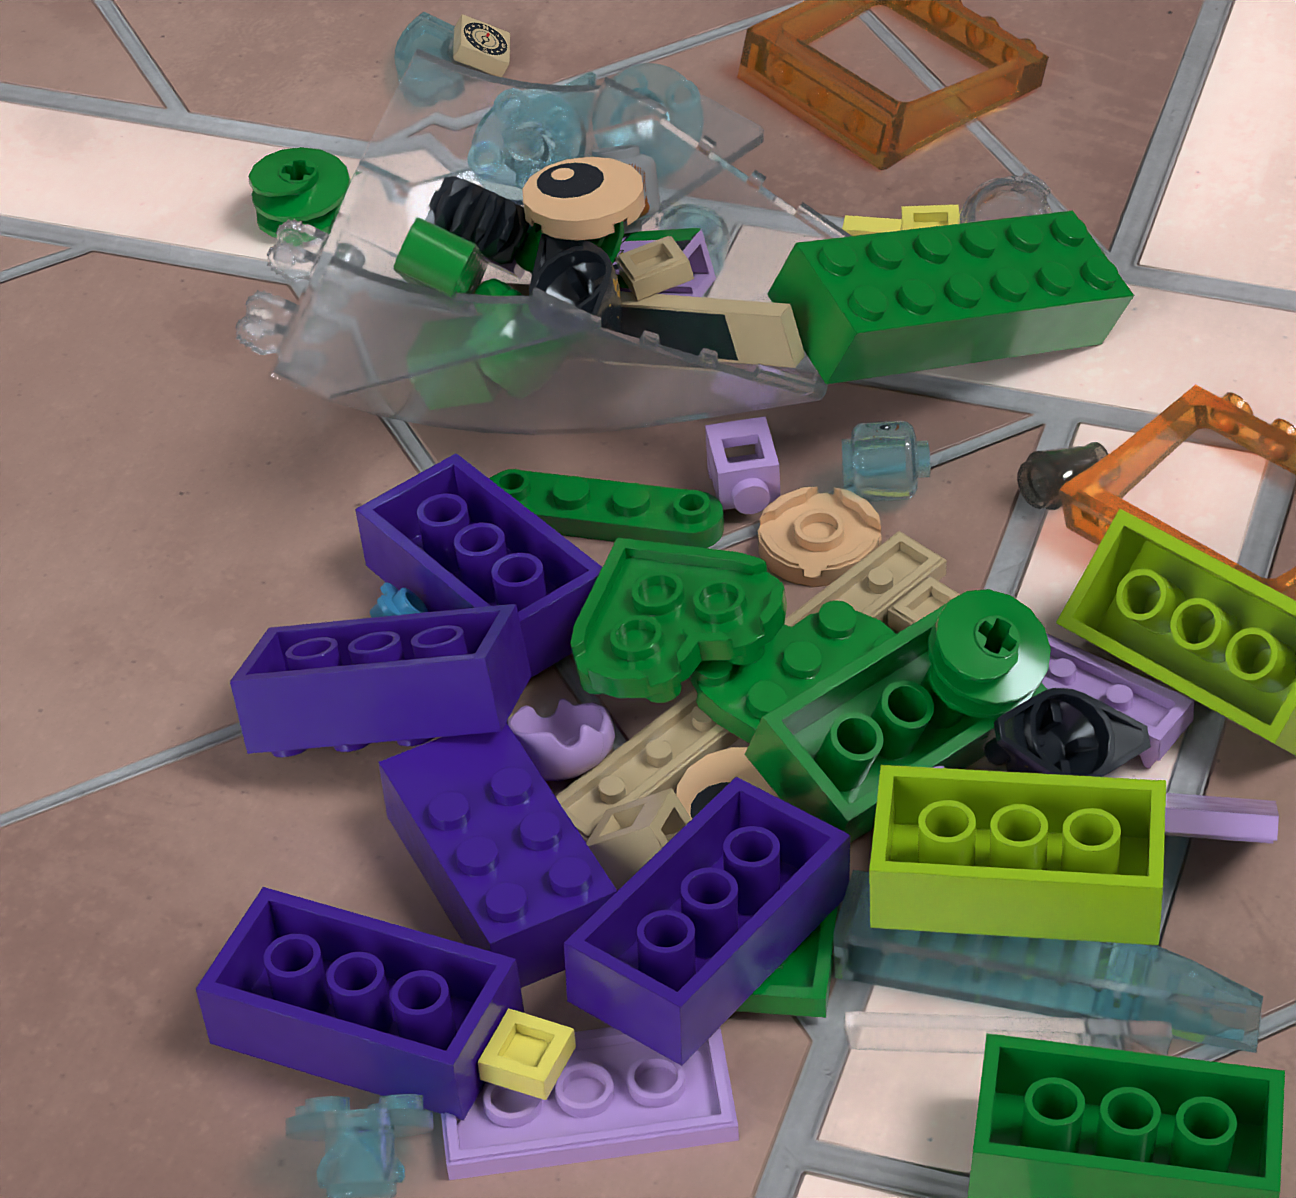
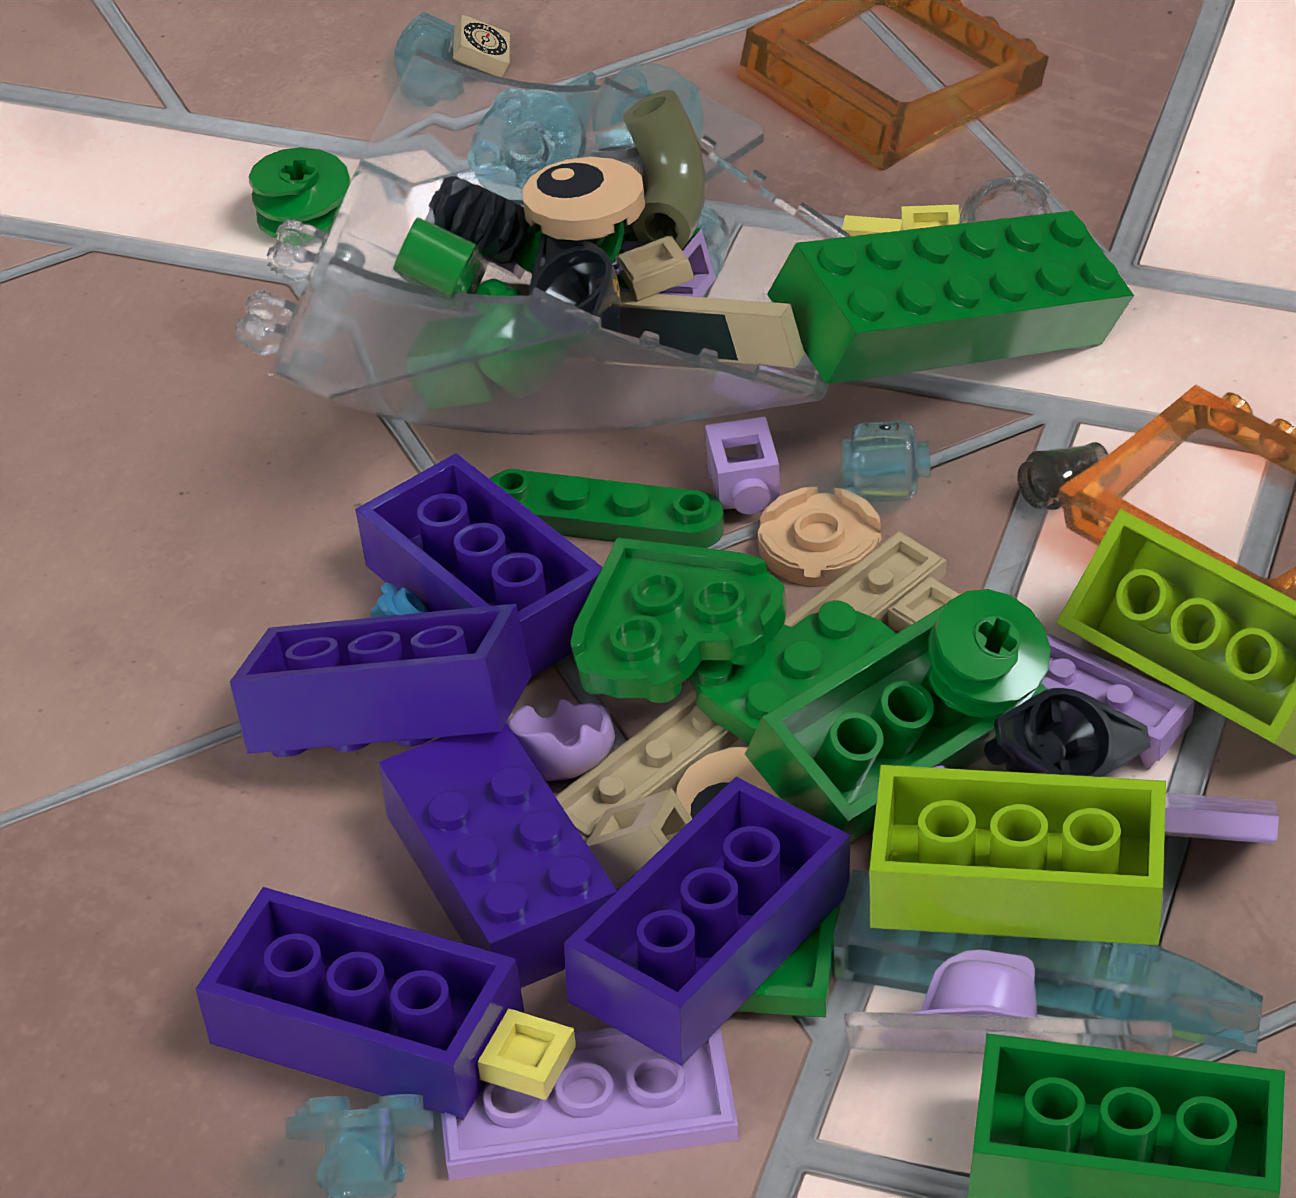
none -> olive cylinder [622,90,705,250]
none -> lavender piece [878,950,1055,1039]

